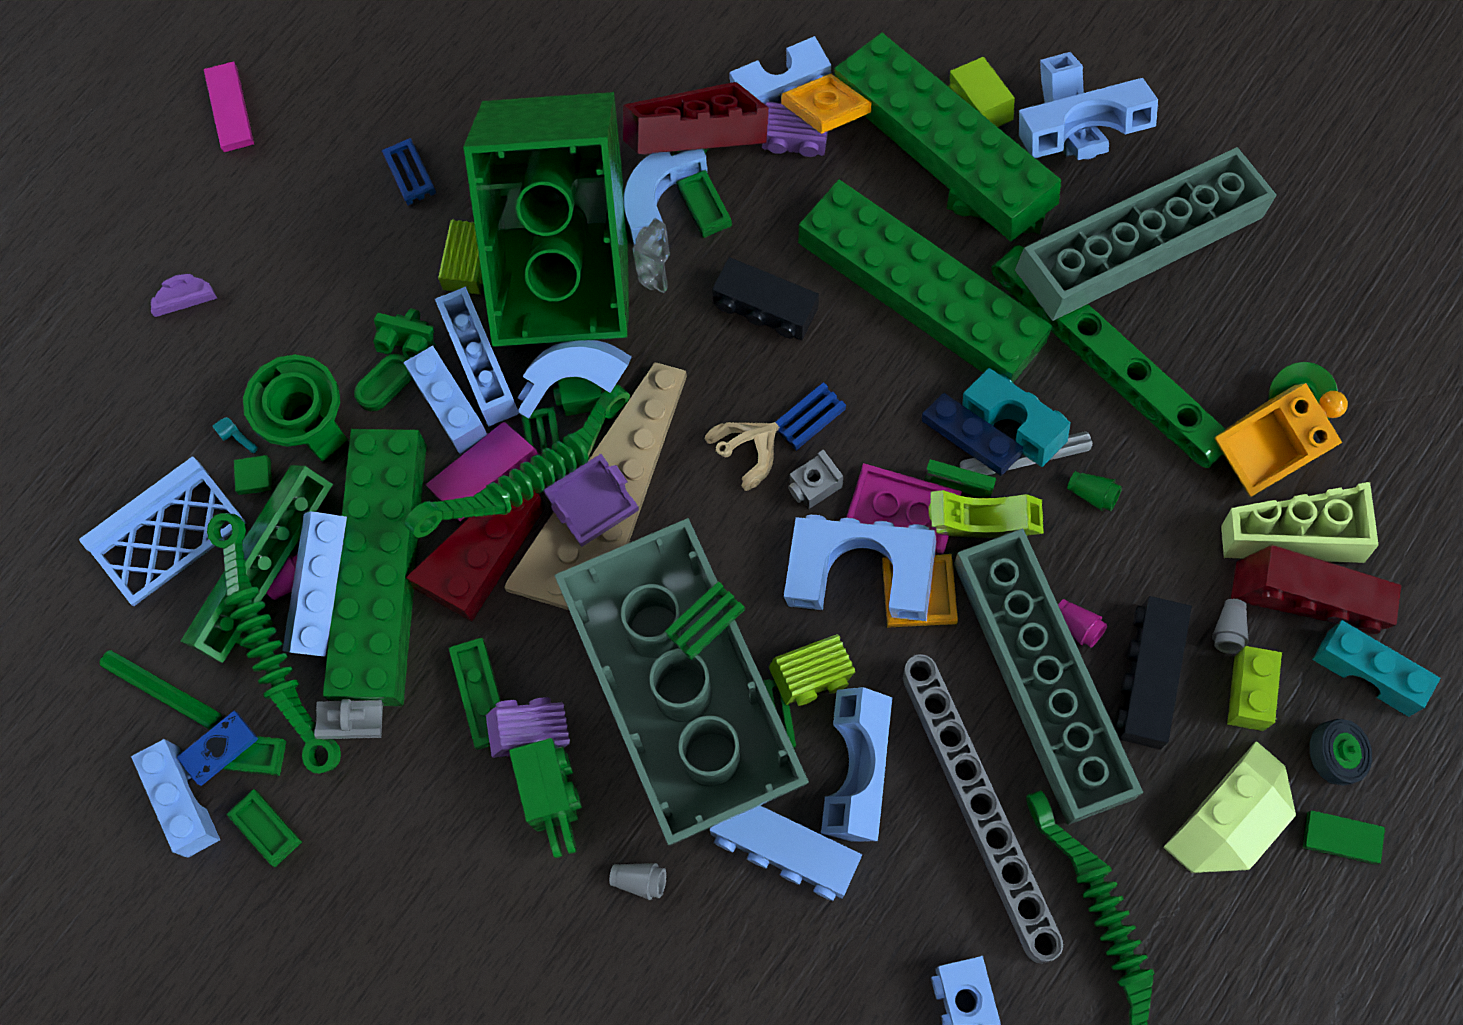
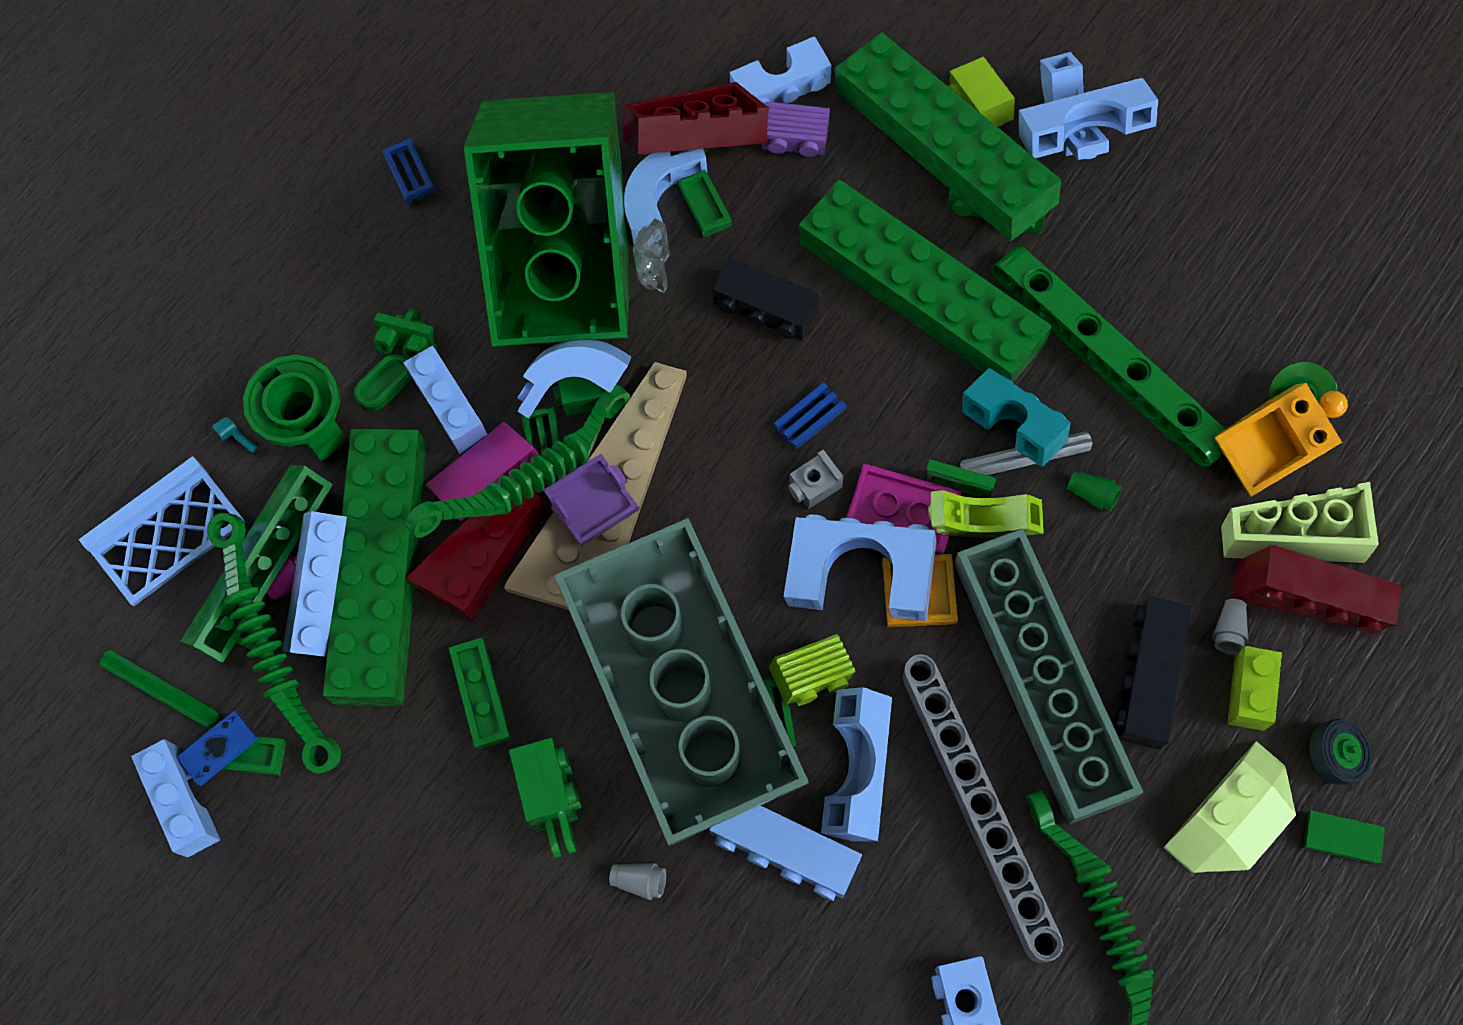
medium lavender tile [151,274,217,317] -> none
dark pink tile [204,61,254,152] -> none
green tile [226,789,303,867] -> none
green tile [234,455,272,495] -> none
light grey hips [314,699,383,739] -> none
light blue brick [435,287,519,427] -> none
lime brick [438,219,483,294] -> none
medium lavender brick [486,697,570,758] -> none
green tile [665,581,745,660] -> none
tan helmet [704,422,780,491] -> none
light orange tile [781,73,872,134] -> none
dark blue plate [922,393,1023,476] -> none
sand green brick [1015,147,1277,321] -> none
dark pink cone [1058,599,1107,647] -> none
teal arch [1312,620,1441,717] -> none

